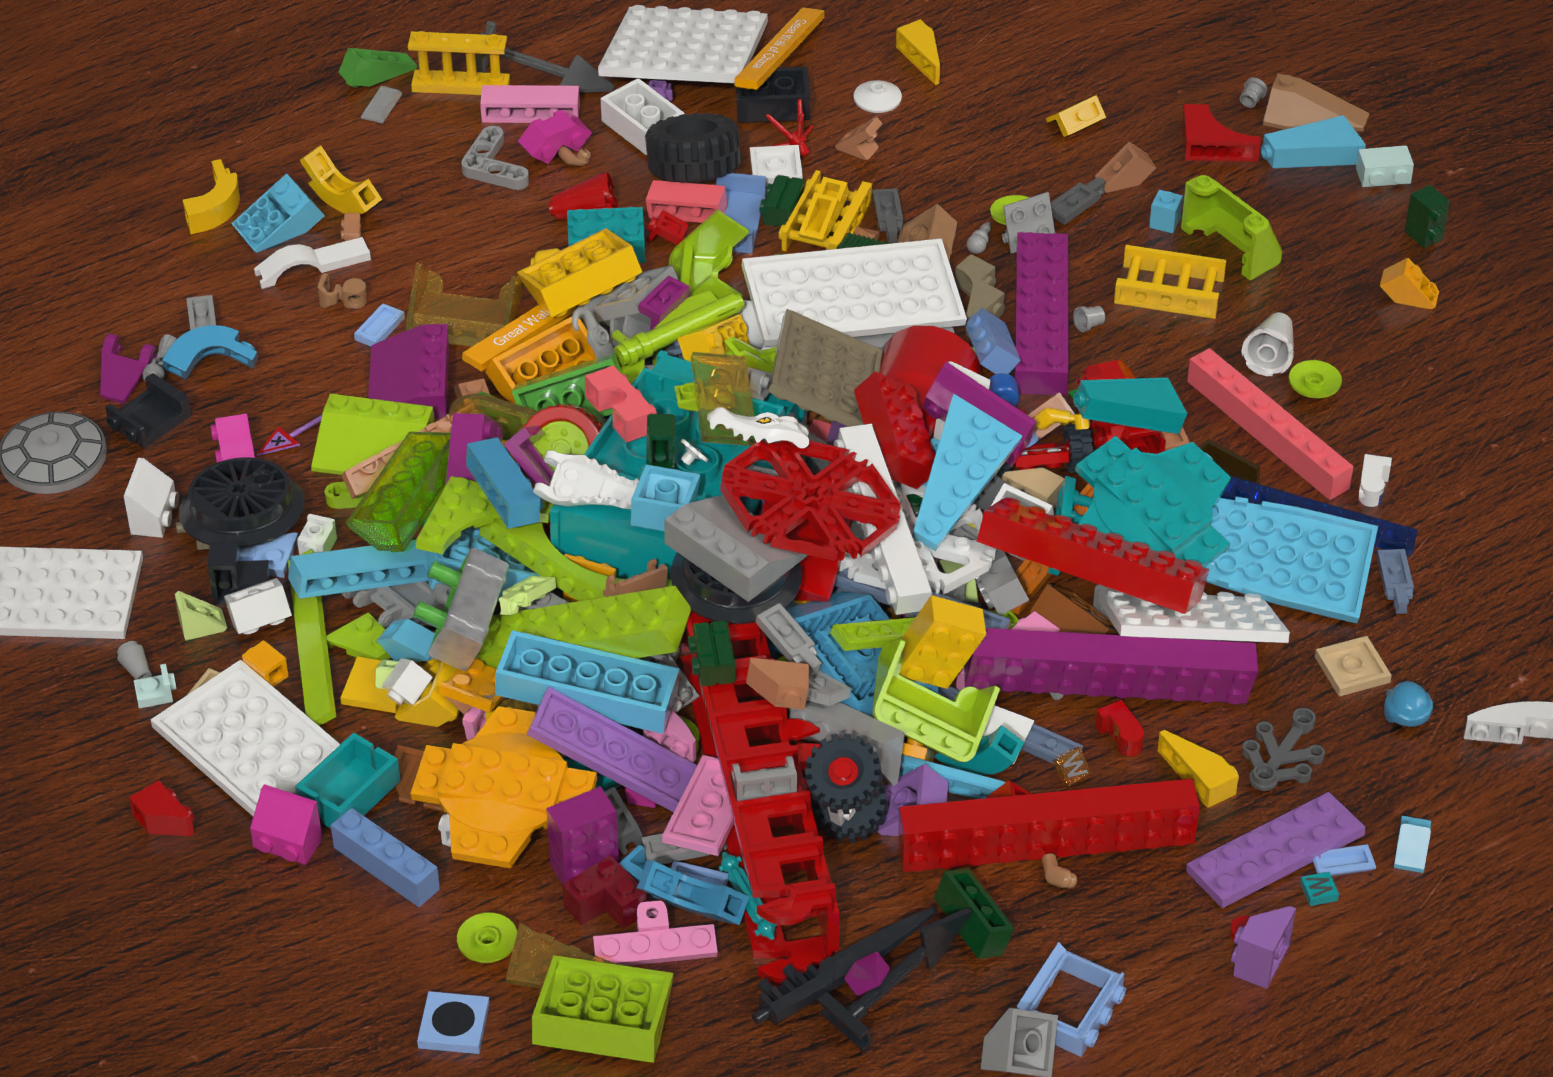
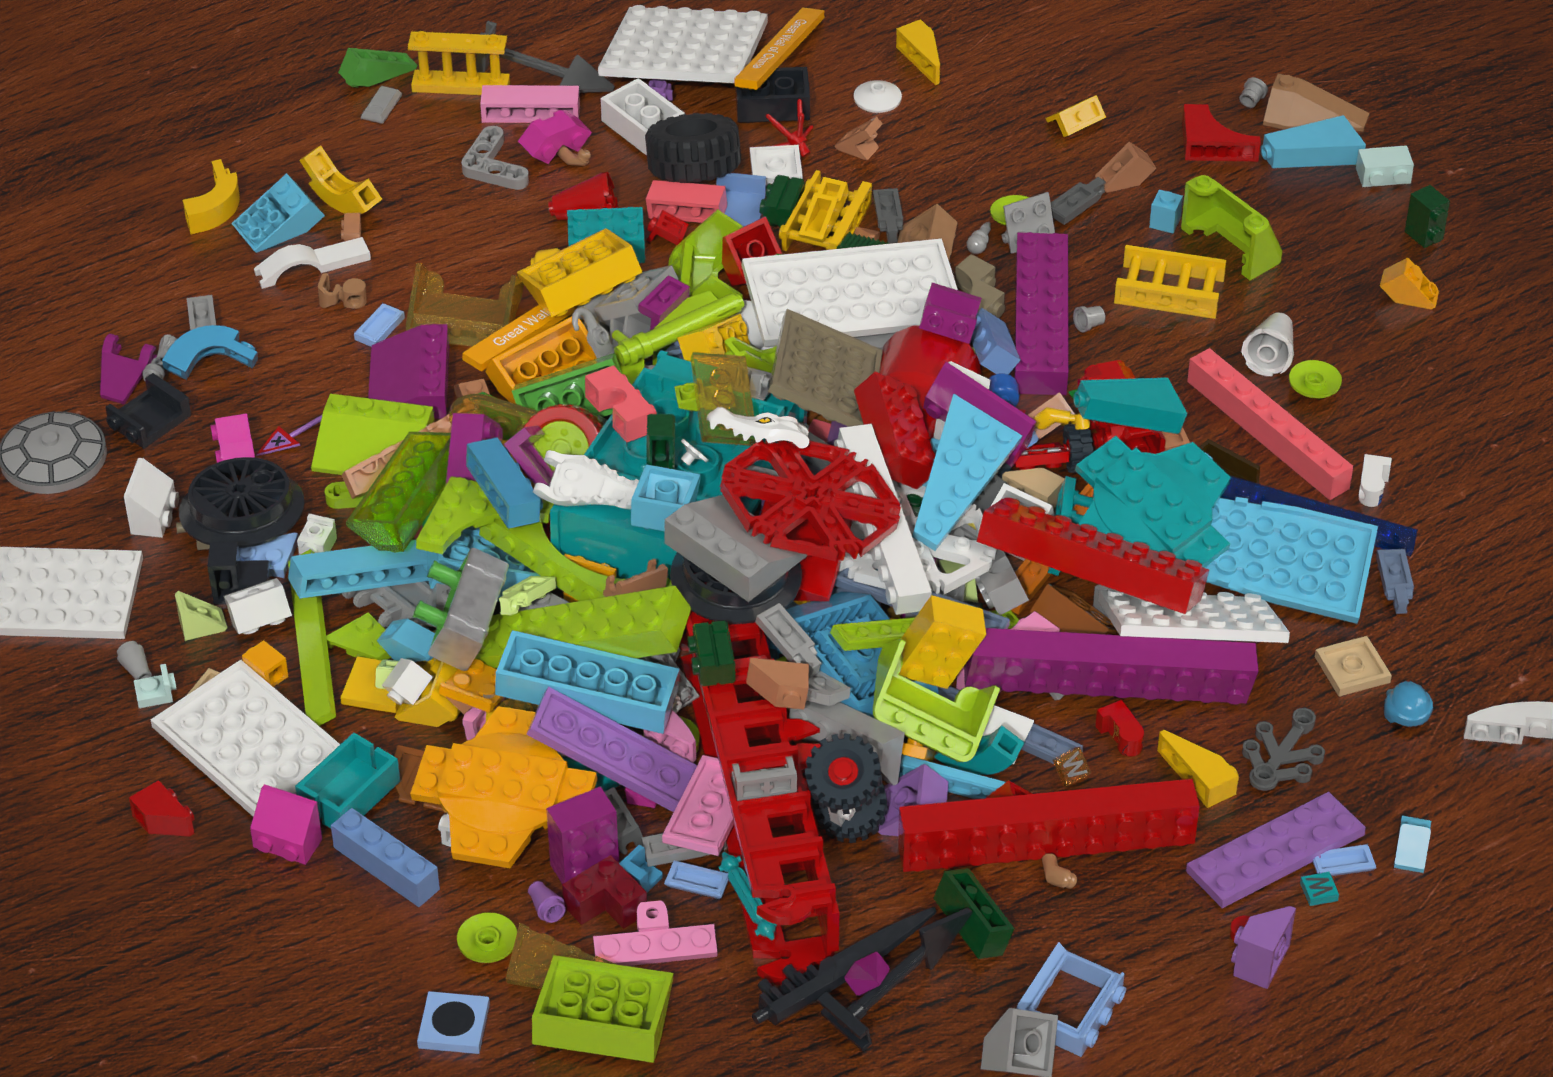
dark azure arch [637,860,749,925] -> none
none -> medium lavender cone [528,881,565,923]
none -> red slope [722,216,782,286]
none -> magenta panel [919,282,982,344]

